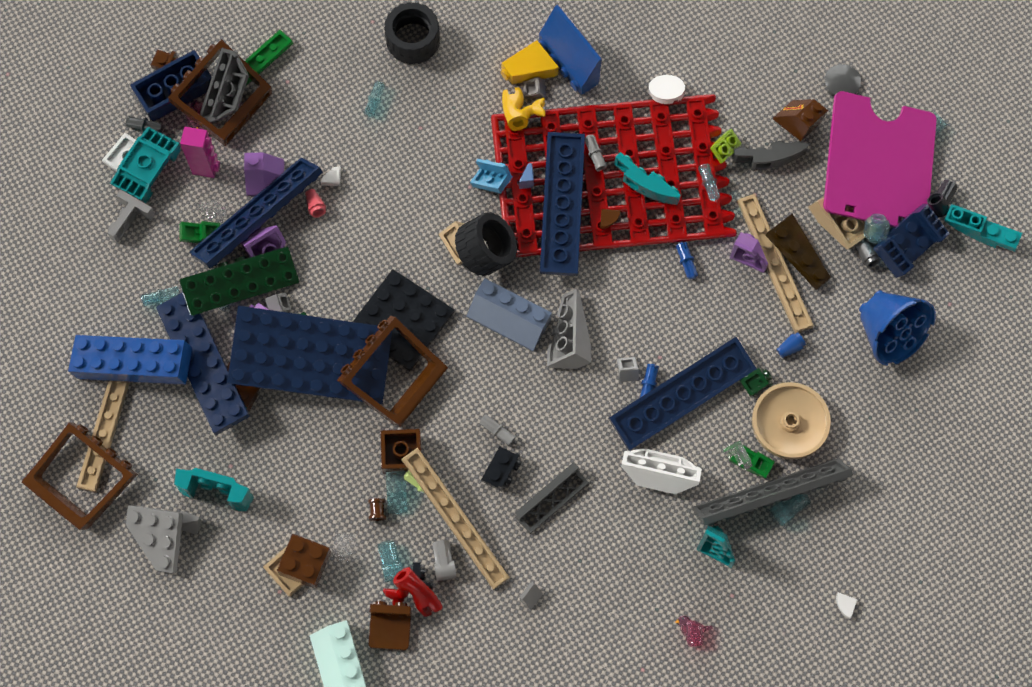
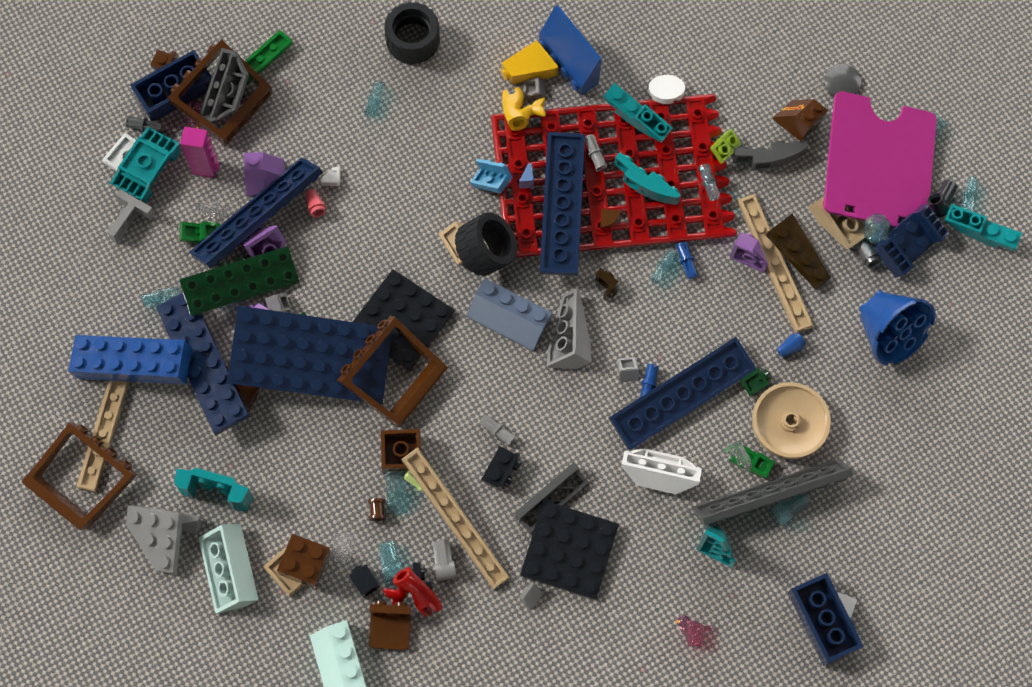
none -> light aqua slope [199,524,258,614]
none -> black brick [349,565,380,598]
none -> black plate [520,500,619,600]
none -> dark brown bracket [595,268,619,301]
none -> teal slope [602,82,673,142]
none -> clear light blue axle [650,249,678,284]
none -> dark blue brick [788,573,864,666]
none -> clear light blue axle [961,177,980,211]

